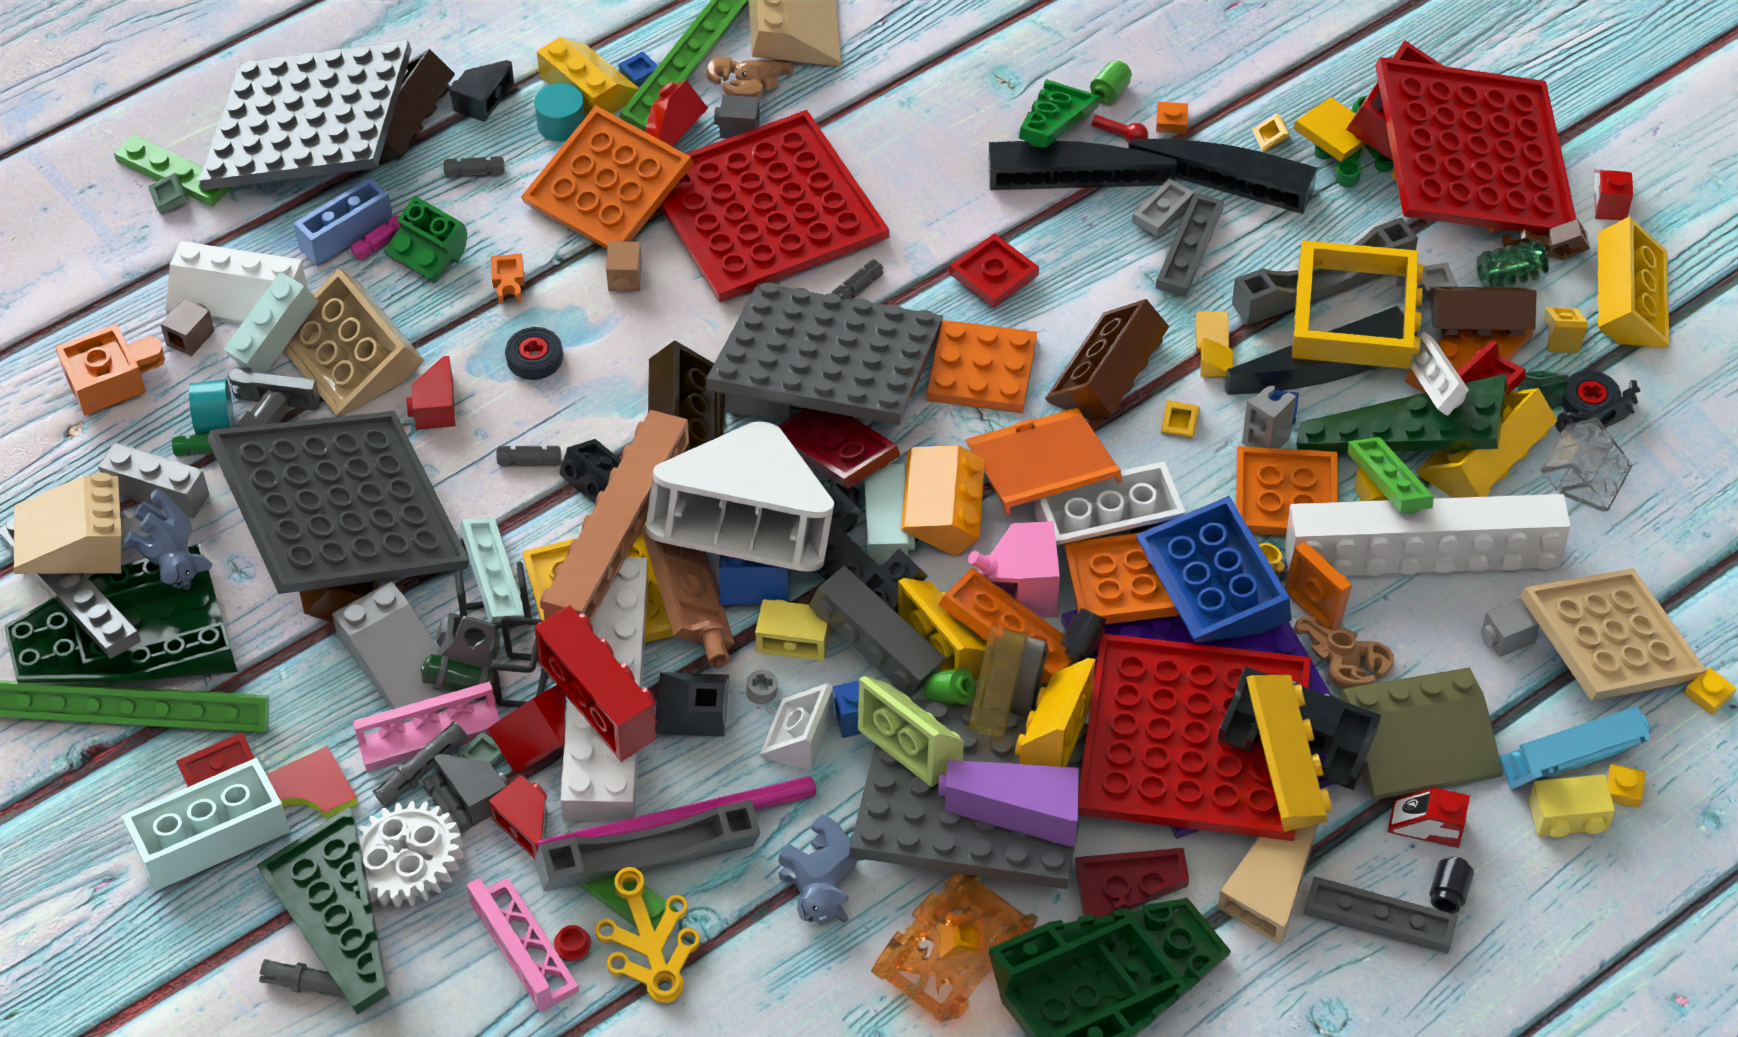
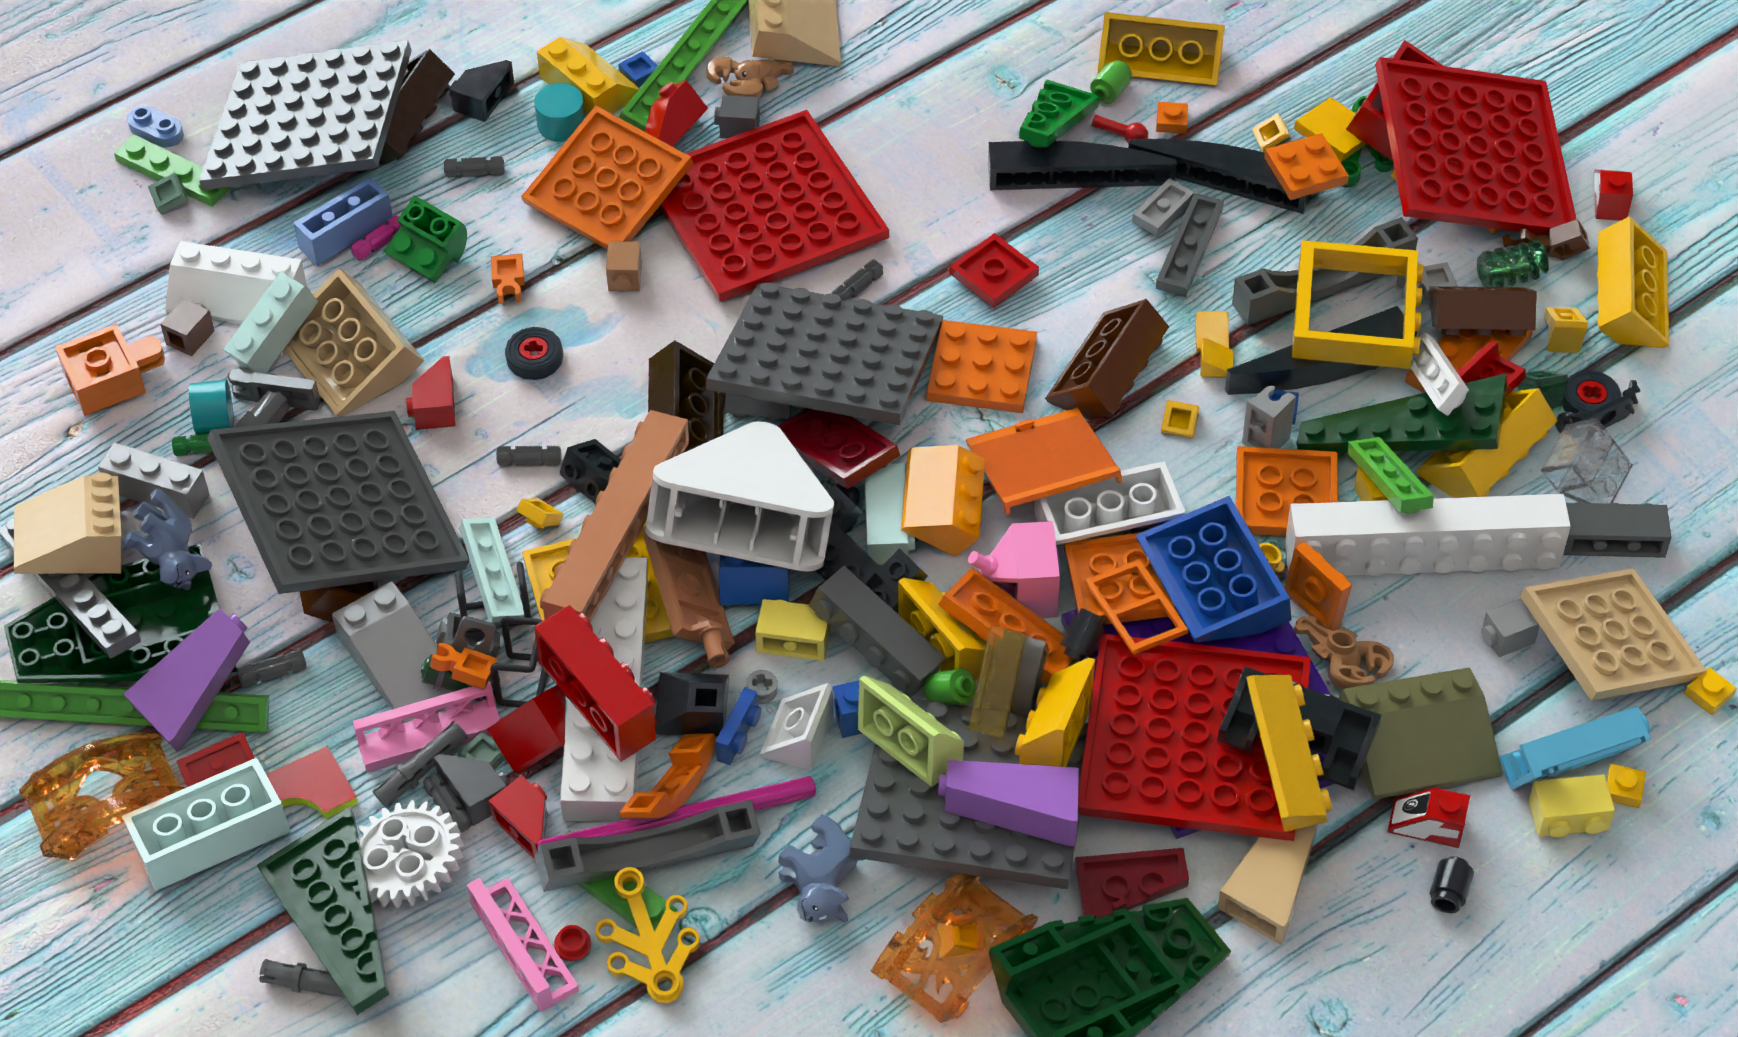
dark grey plate [1304,876,1458,954] -> none
none -> clear orange fence [19,732,185,861]
none -> medium lavender slope [123,608,250,752]
none -> medium blue plate [127,106,184,147]
none -> dark grey axle [237,650,306,687]
none -> orange plate [430,643,497,690]
none -> yellow plate [516,498,564,529]
none -> orange slope [619,734,716,818]
none -> blue plate [715,687,762,765]
none -> orange window [1084,559,1188,655]
none -> yellow slope [1097,12,1225,86]
none -> orange plate [1264,133,1349,200]
none -> dark grey brick [1563,502,1672,558]

